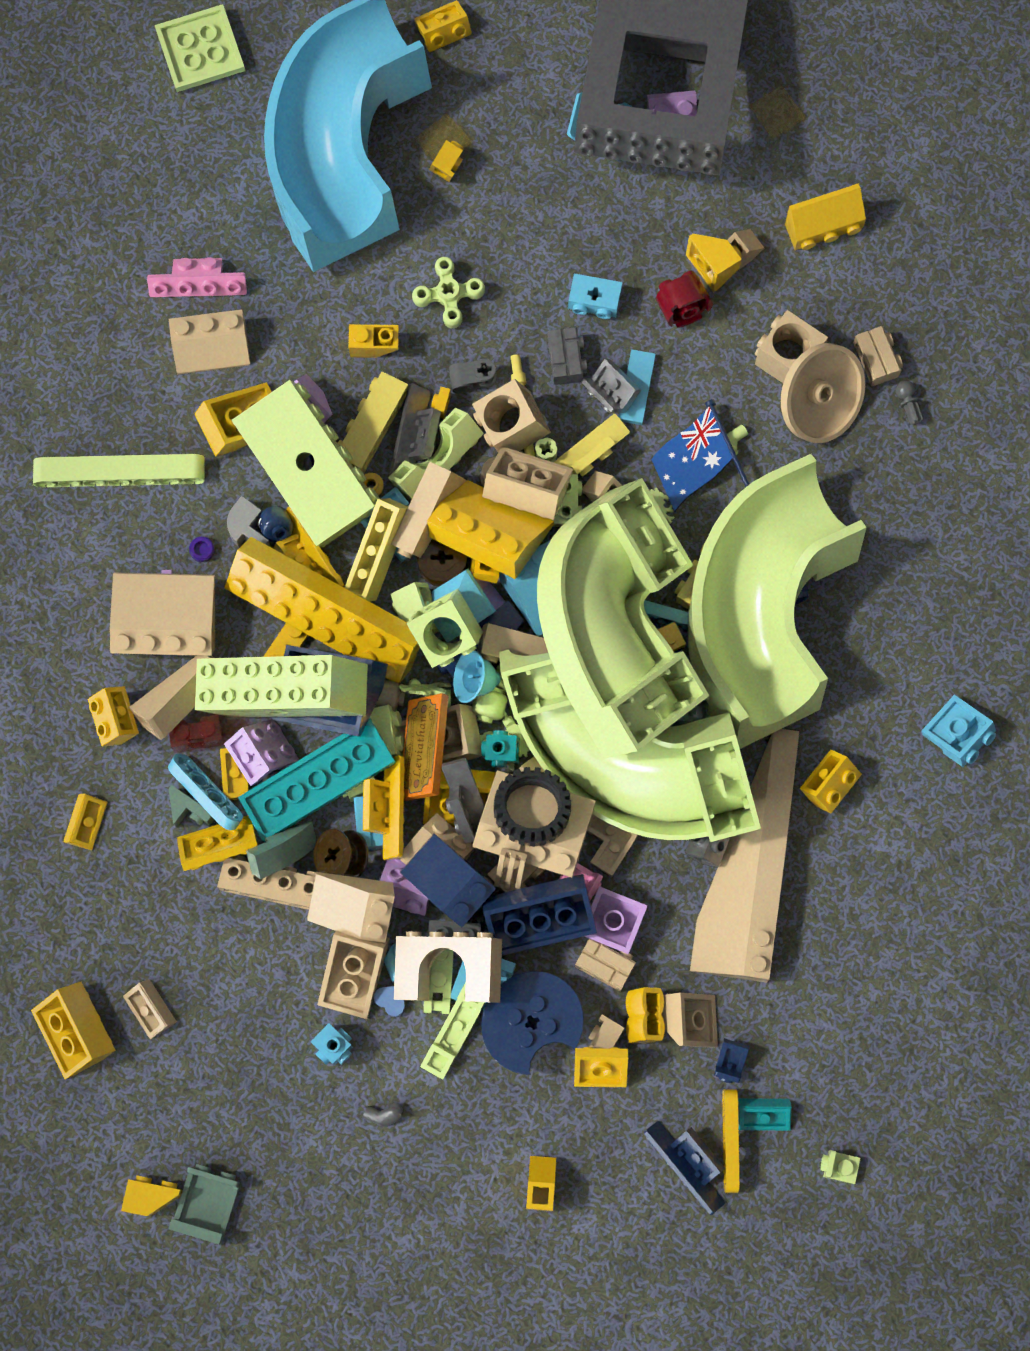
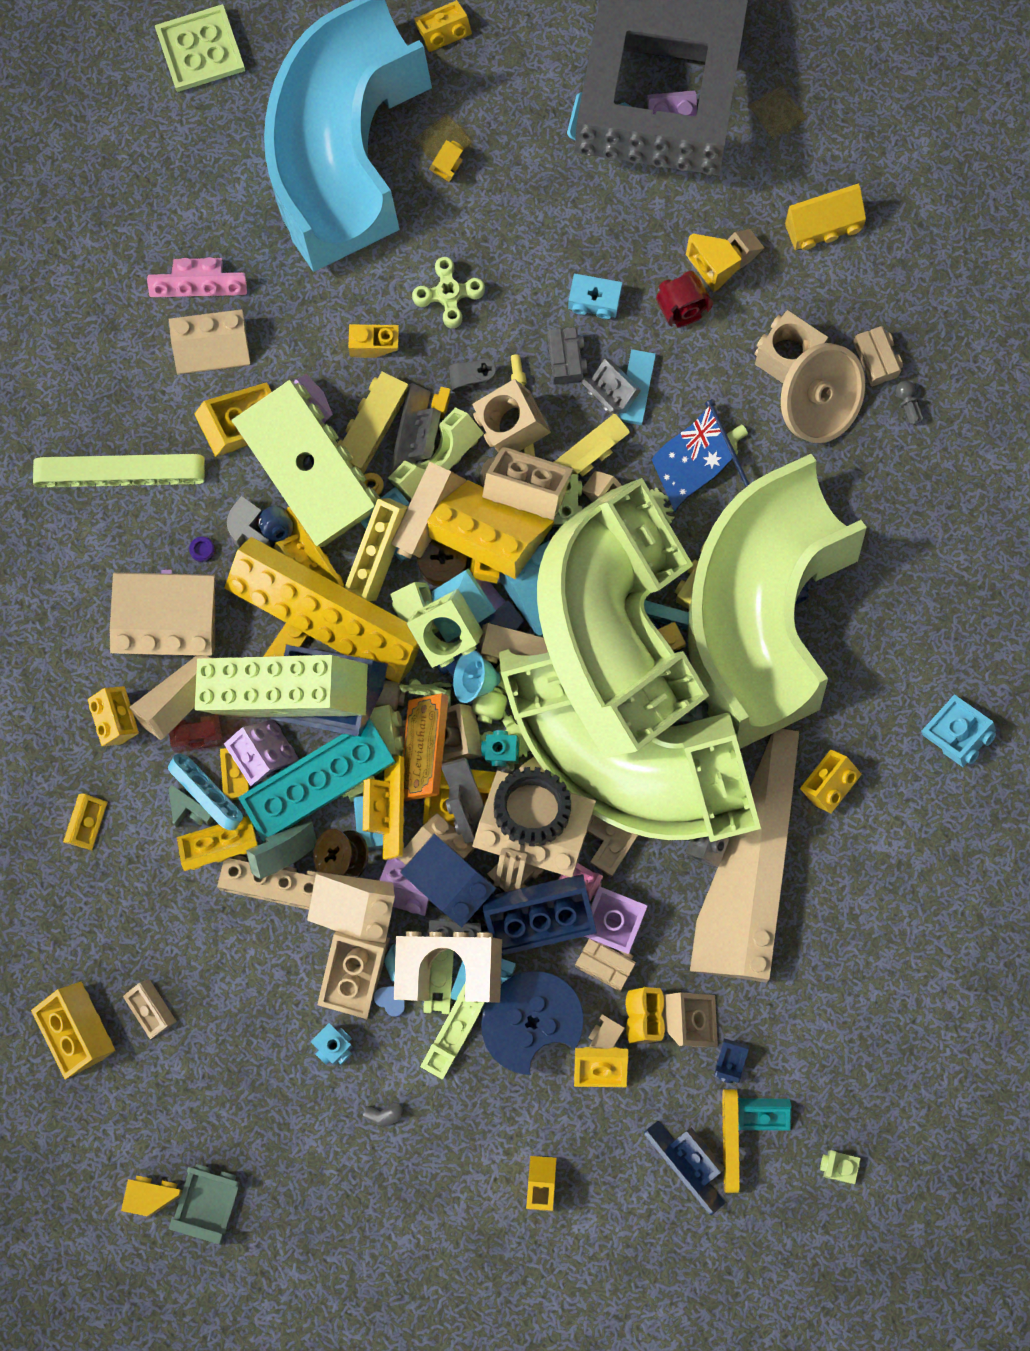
yellowish green bush [535,438,557,462] -> none

